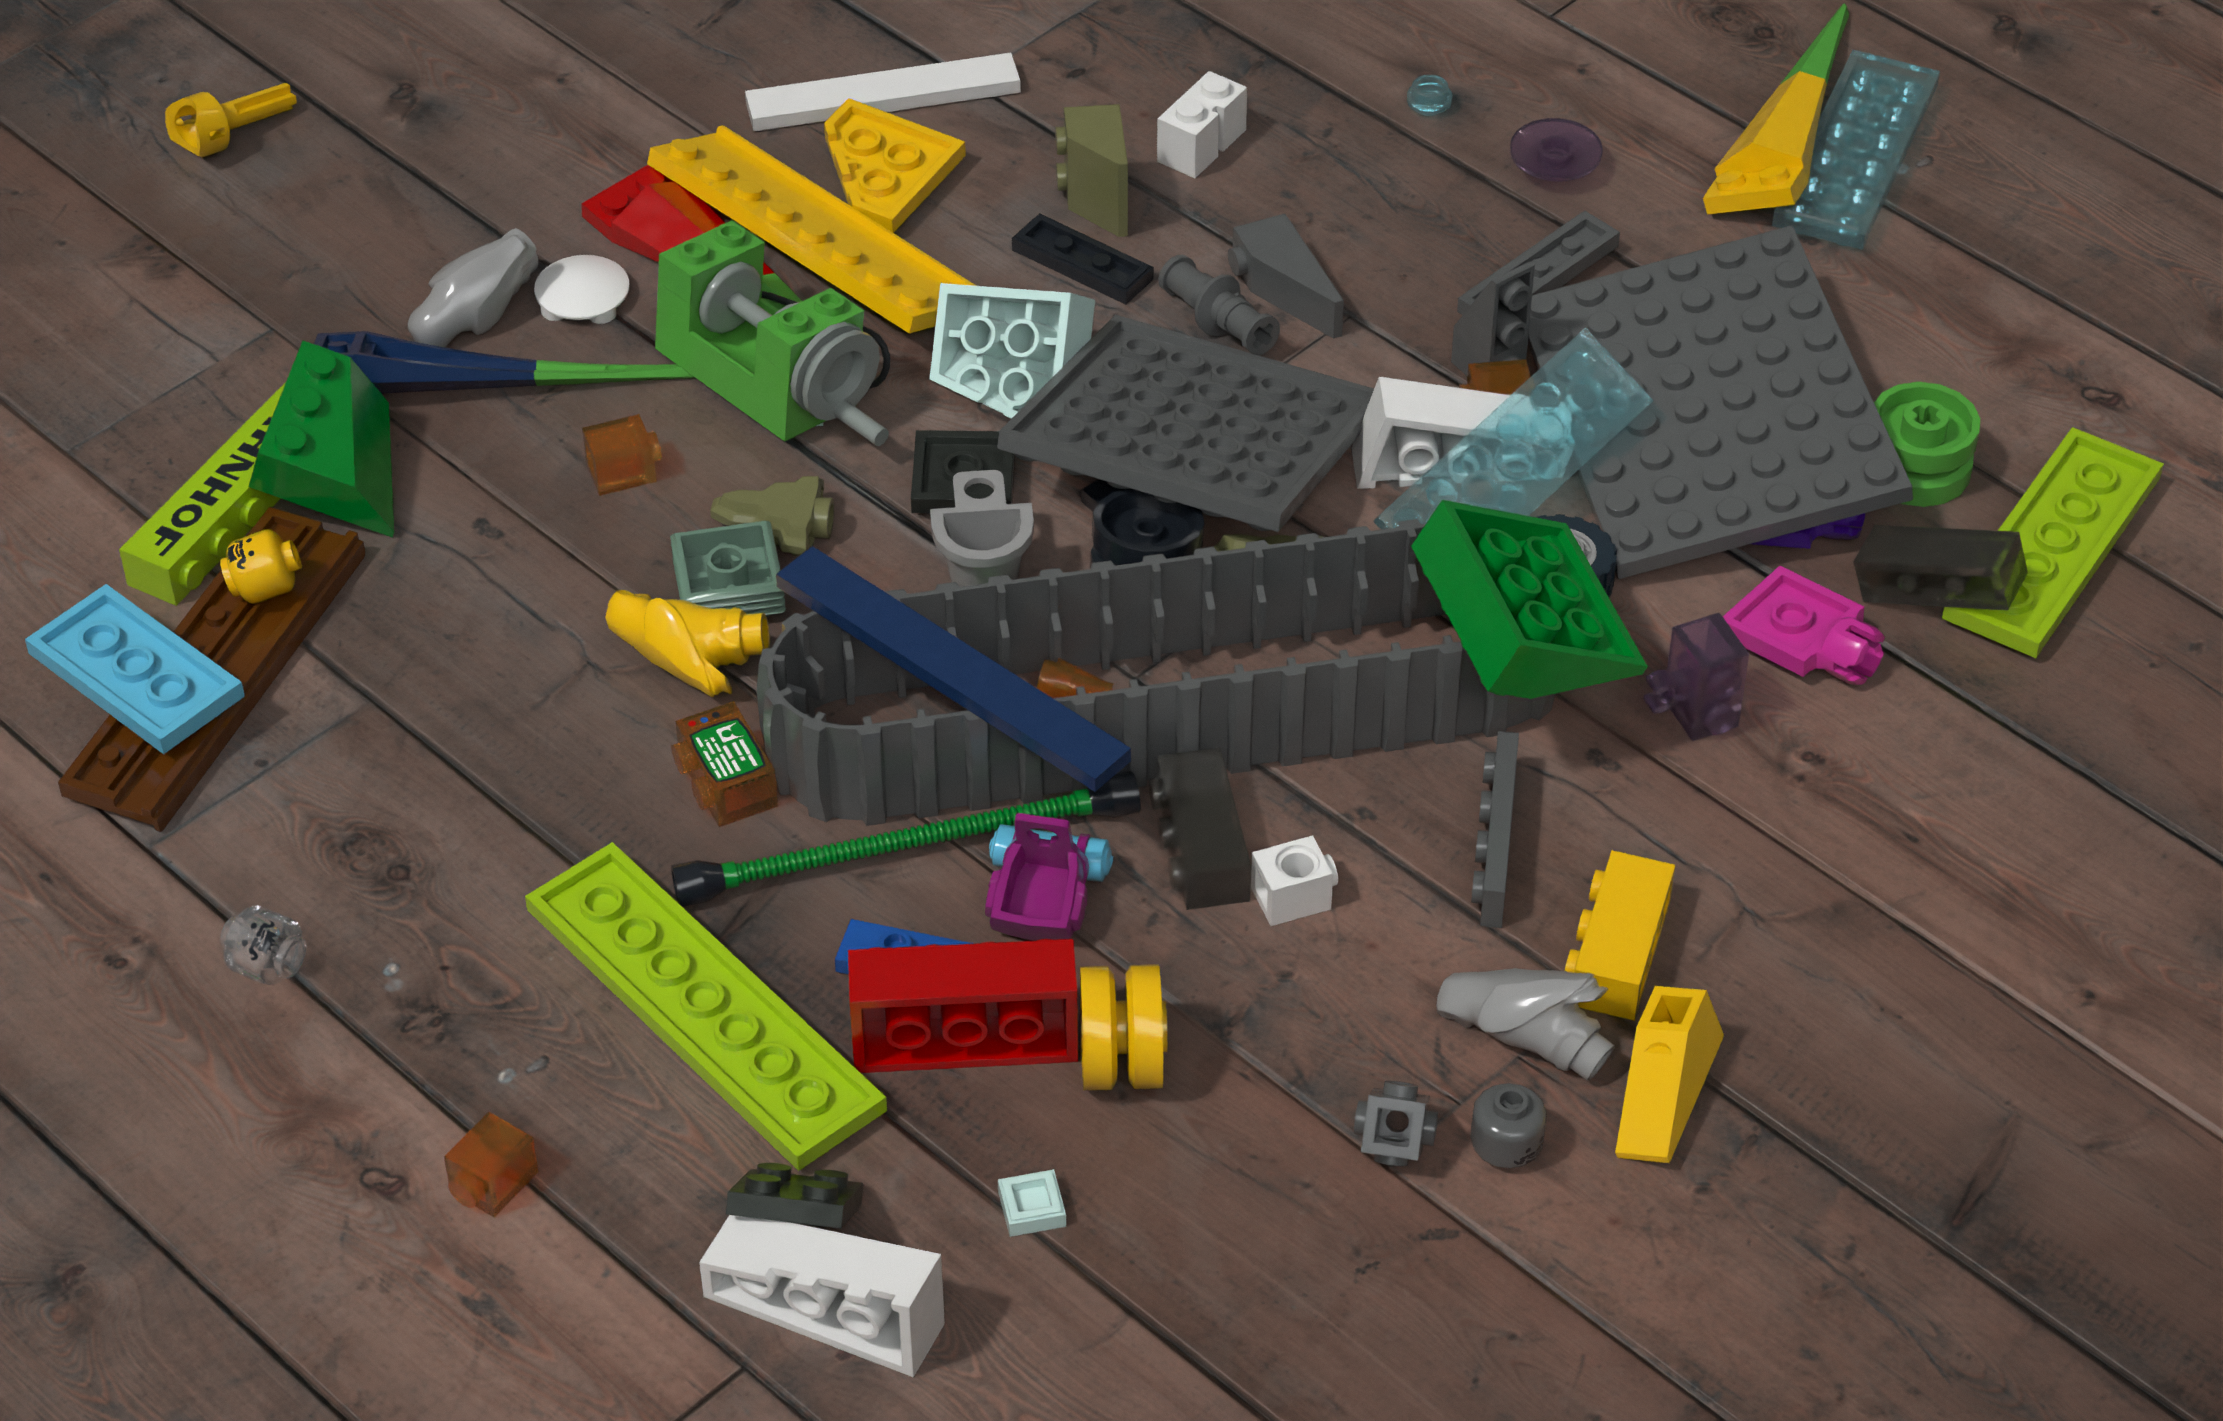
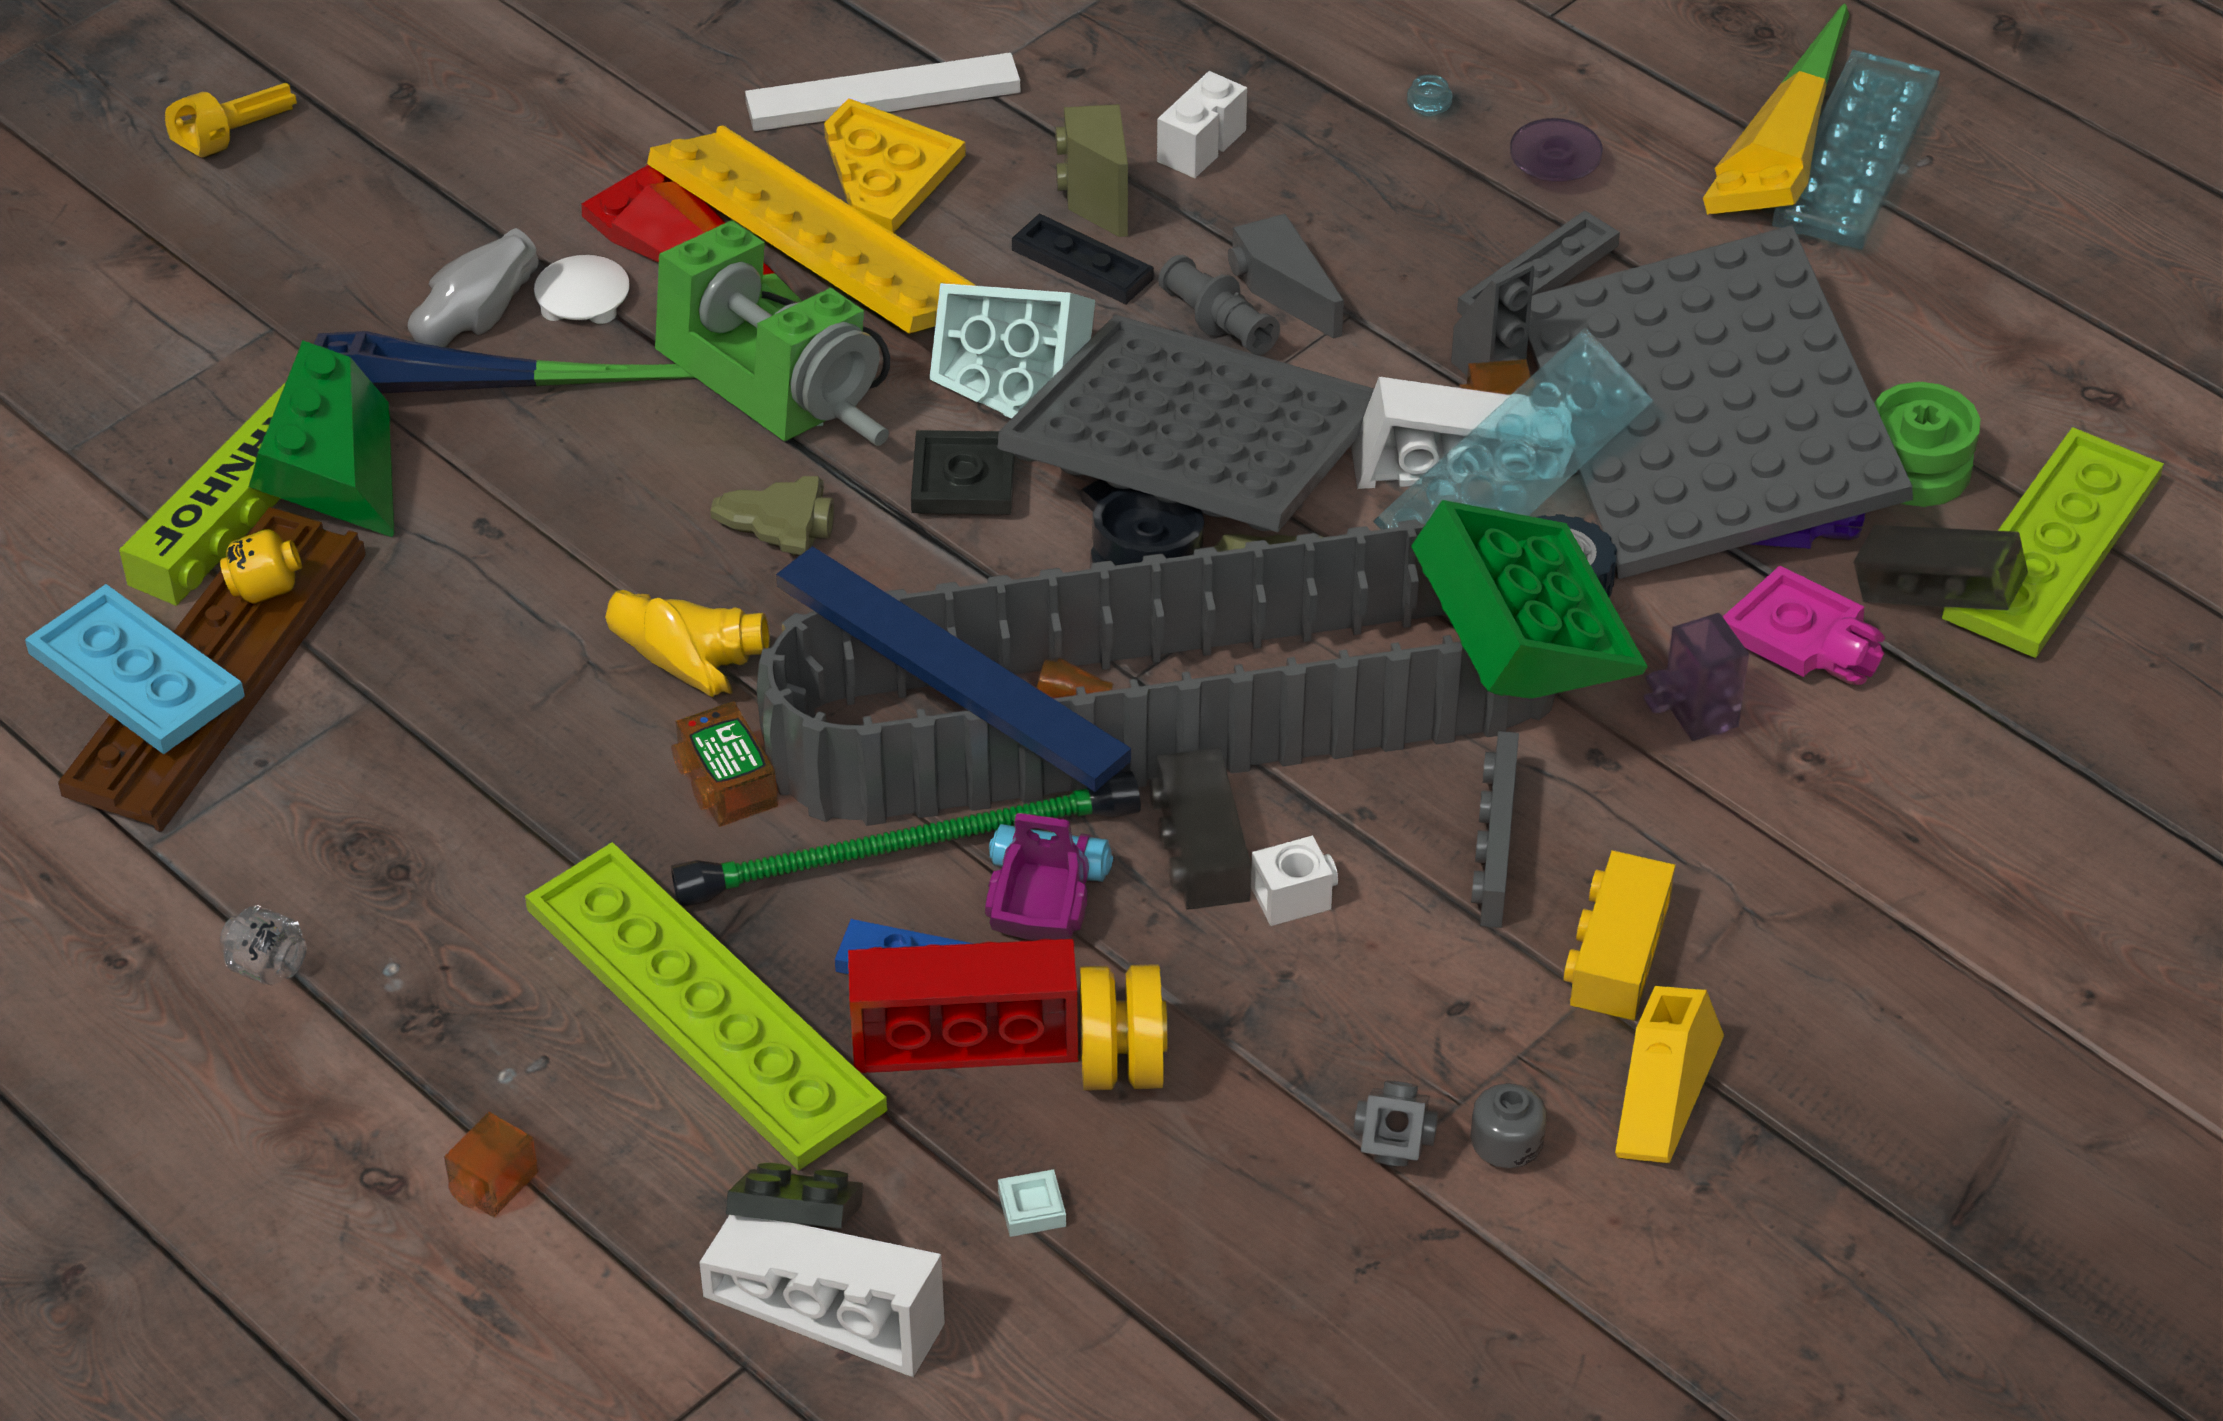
clear orange brick [582,414,662,496] -> none
sand green brick [670,521,786,617] -> none
light grey container [930,470,1034,587] -> none
light grey animal [1436,968,1615,1081] -> none

